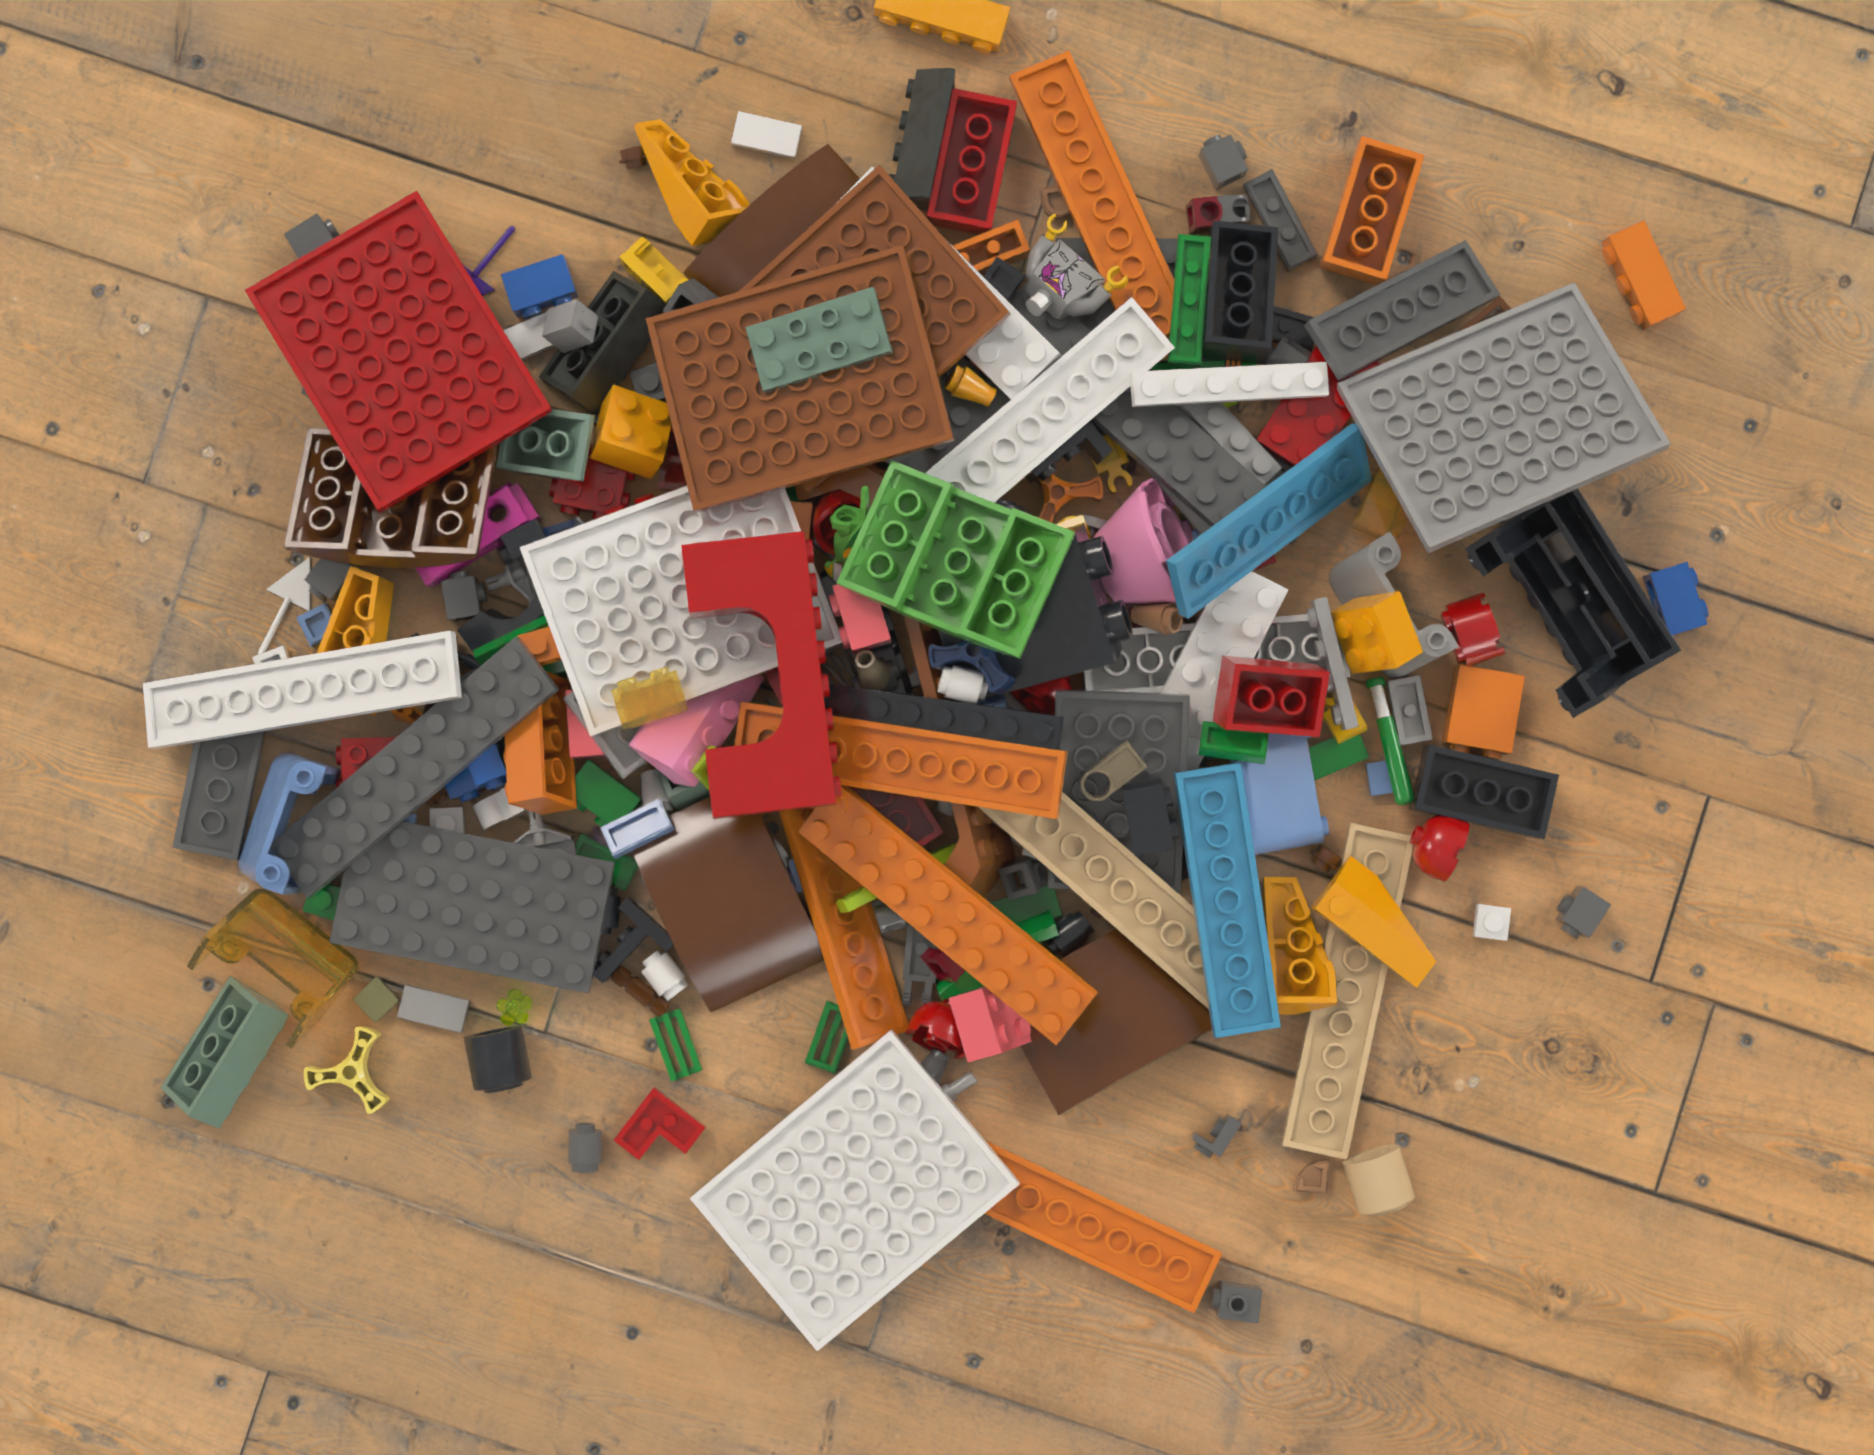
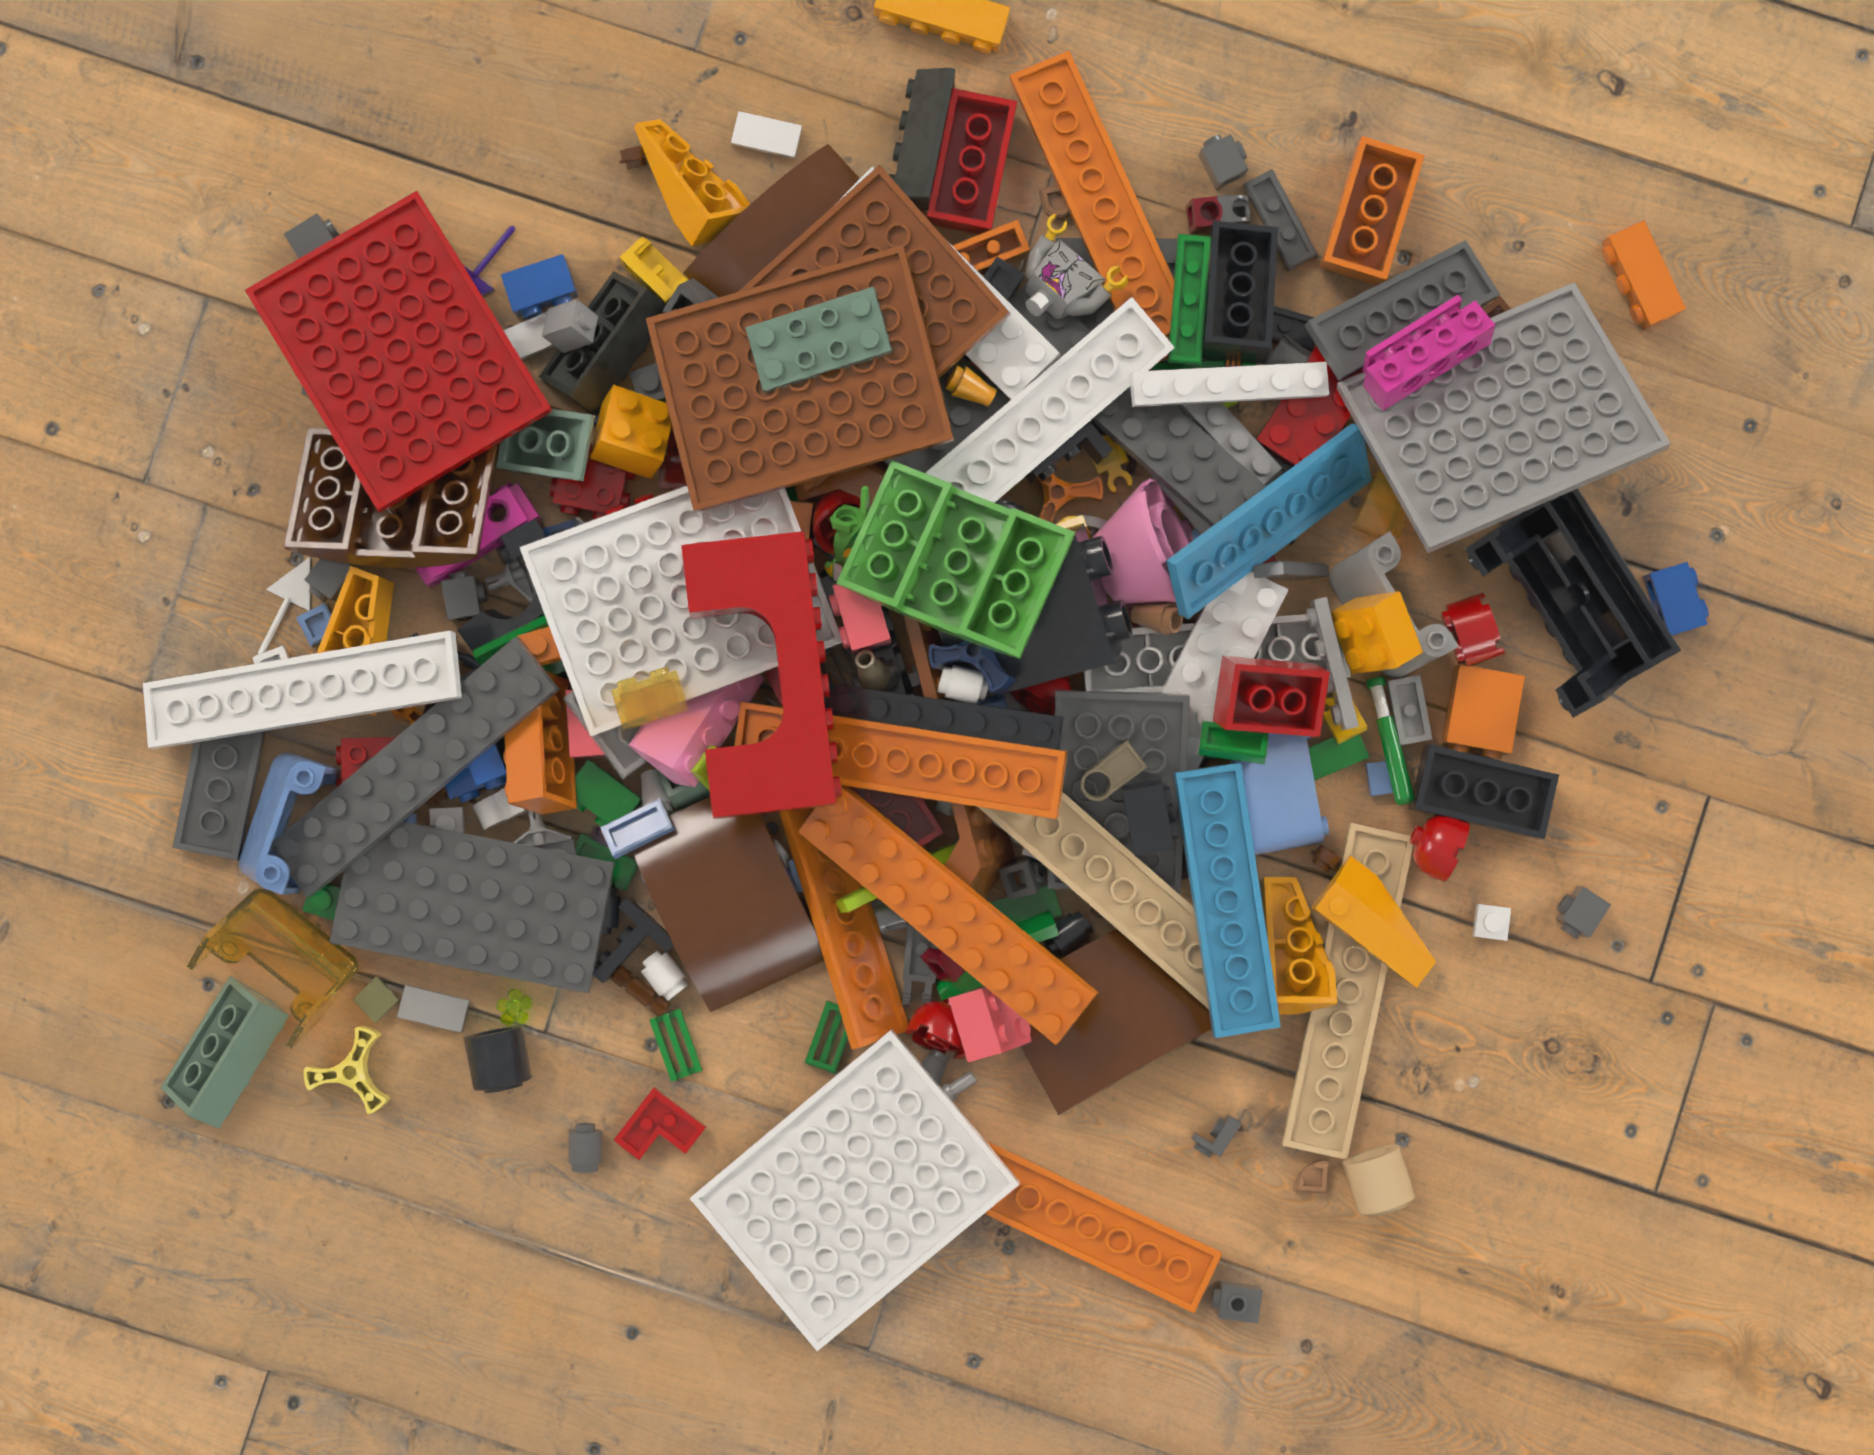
none -> dark grey tile [1253,561,1329,581]
none -> dark pink brick [1363,295,1495,411]

